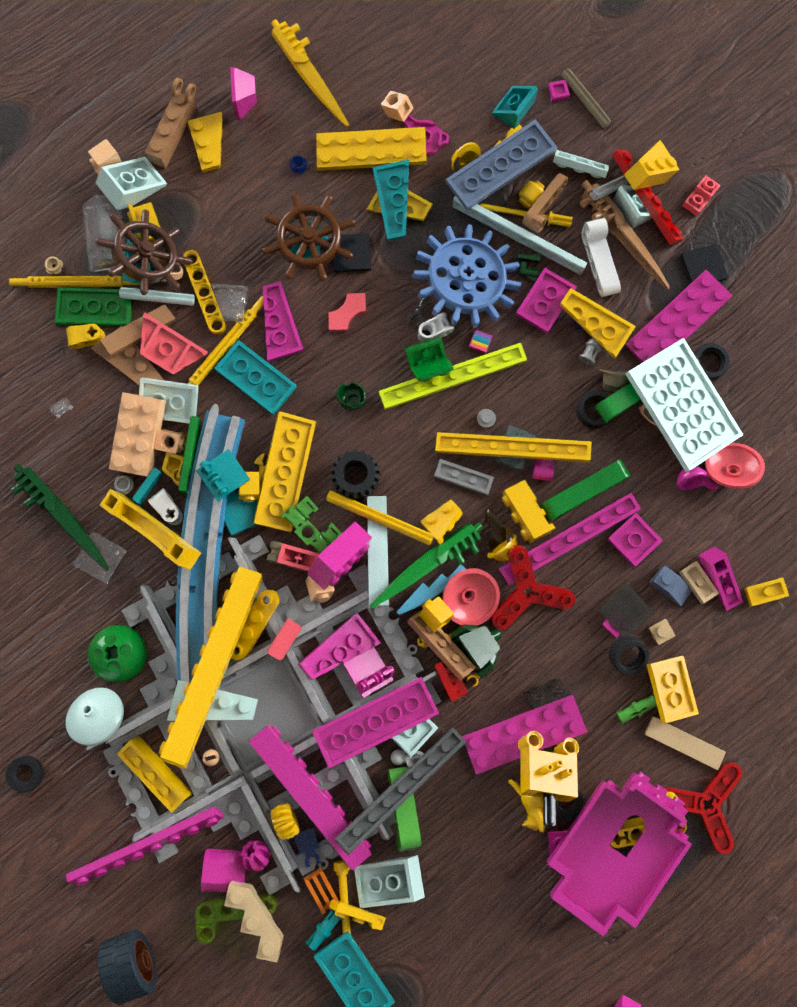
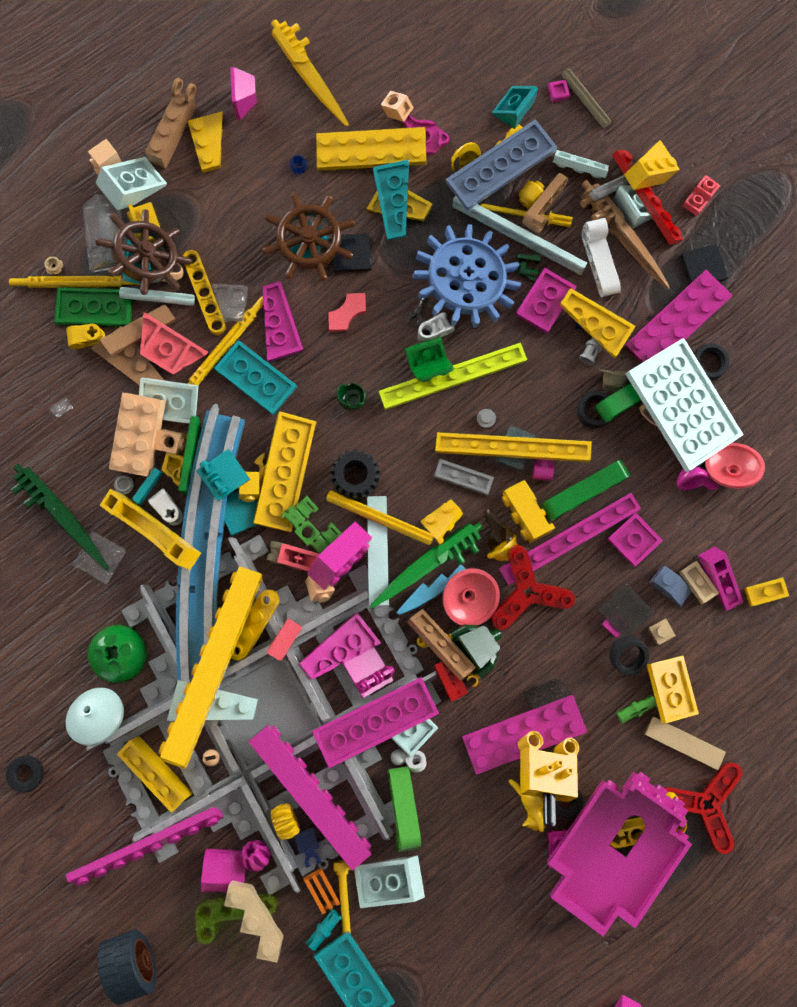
yellow hinge [329,899,386,930] -> none
dark grey tile [334,727,466,856] -> none
yellow brick [419,597,454,633] -> none
tile [469,329,493,354] -> none

